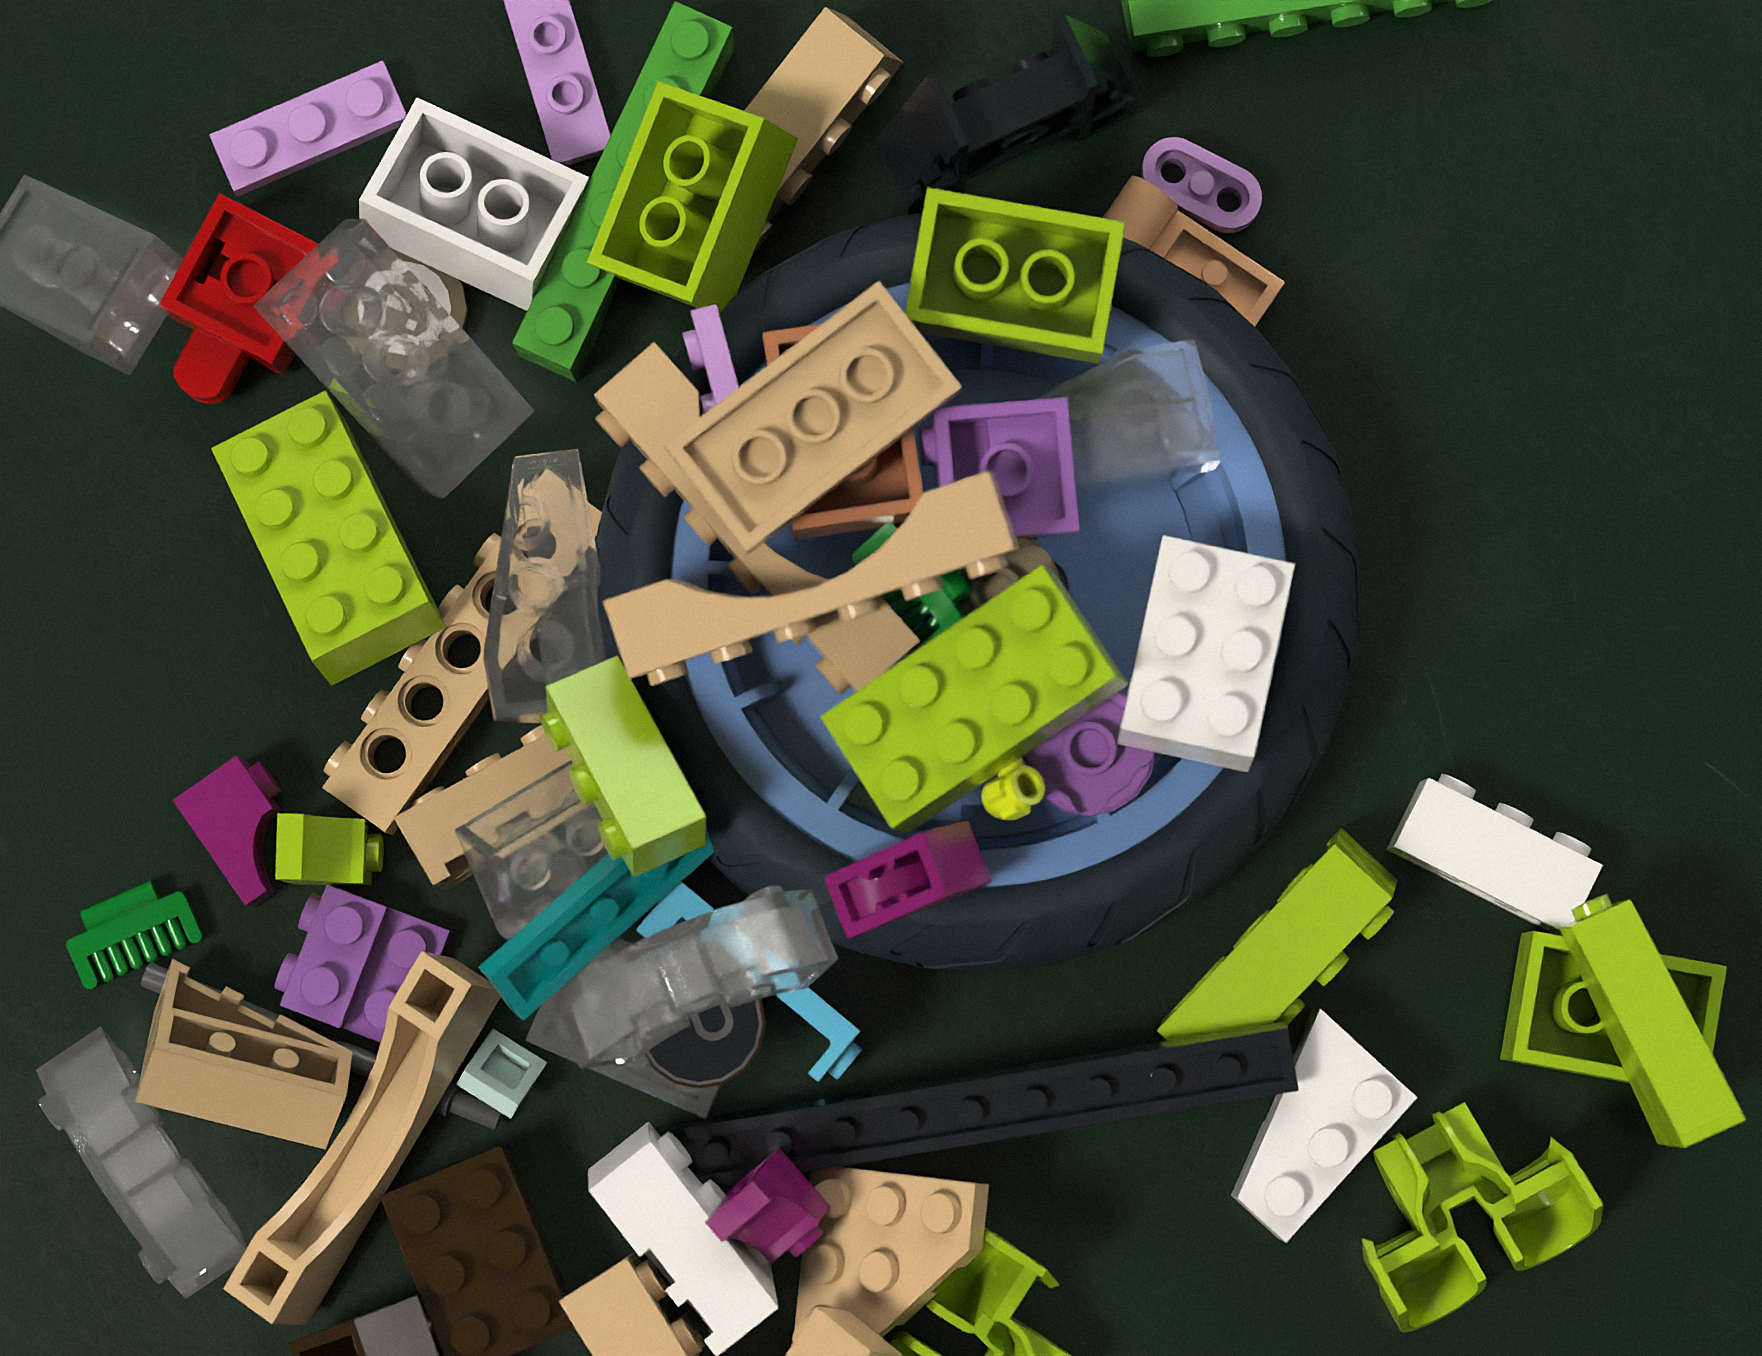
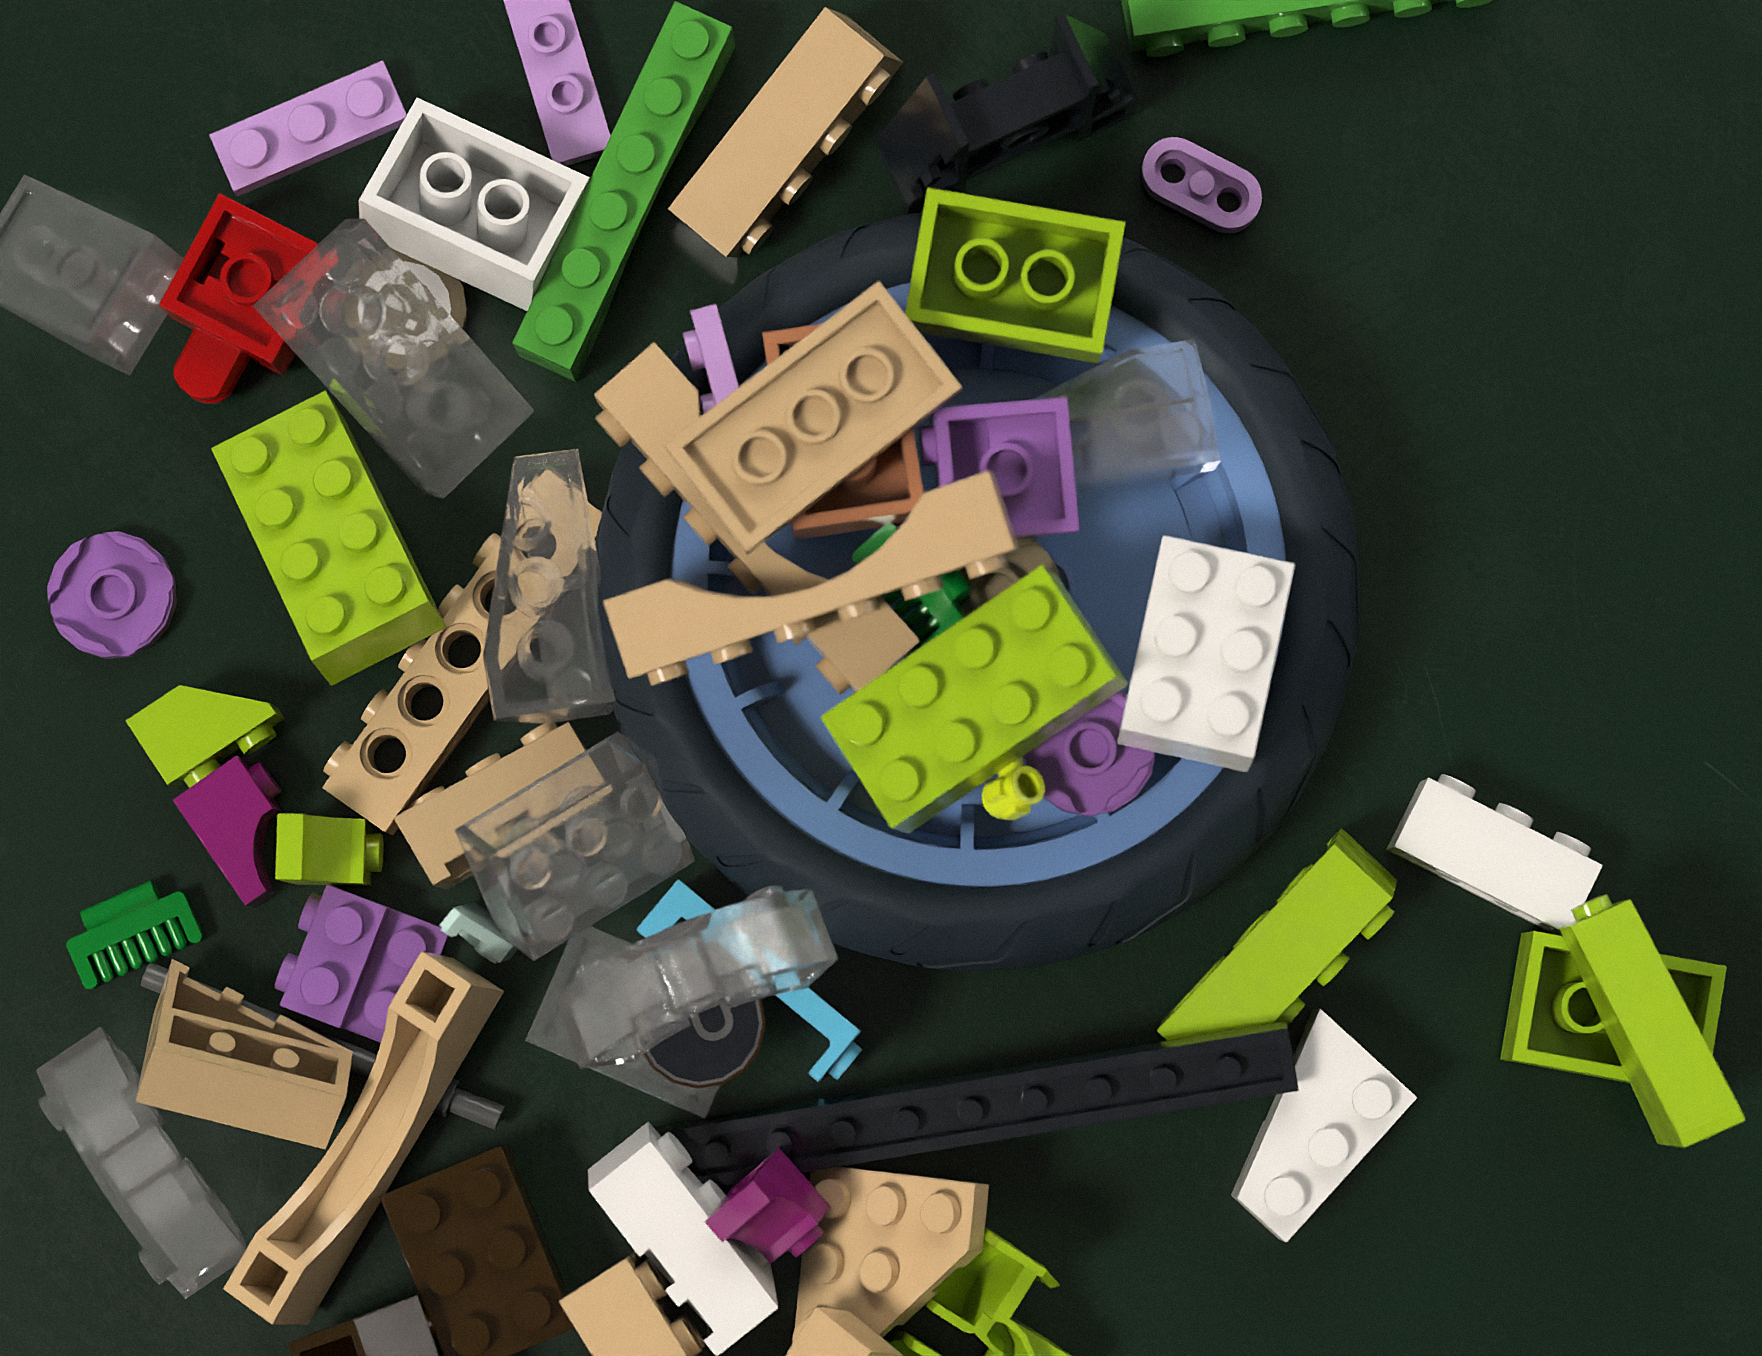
light aqua plate [456,1029,547,1119] -> none
teal plate [479,826,714,1021] -> none
lime brick [540,655,706,877] -> none
lime brick [586,81,798,314] -> none
magenta arch [824,820,992,939] -> none
light nougat plate [1103,176,1285,327] -> none
lime piece [1362,1102,1603,1333] -> none
none -> medium lavender tile [47,531,177,659]
none -> lime slope [126,685,285,789]
none -> light aqua tile [440,902,523,963]

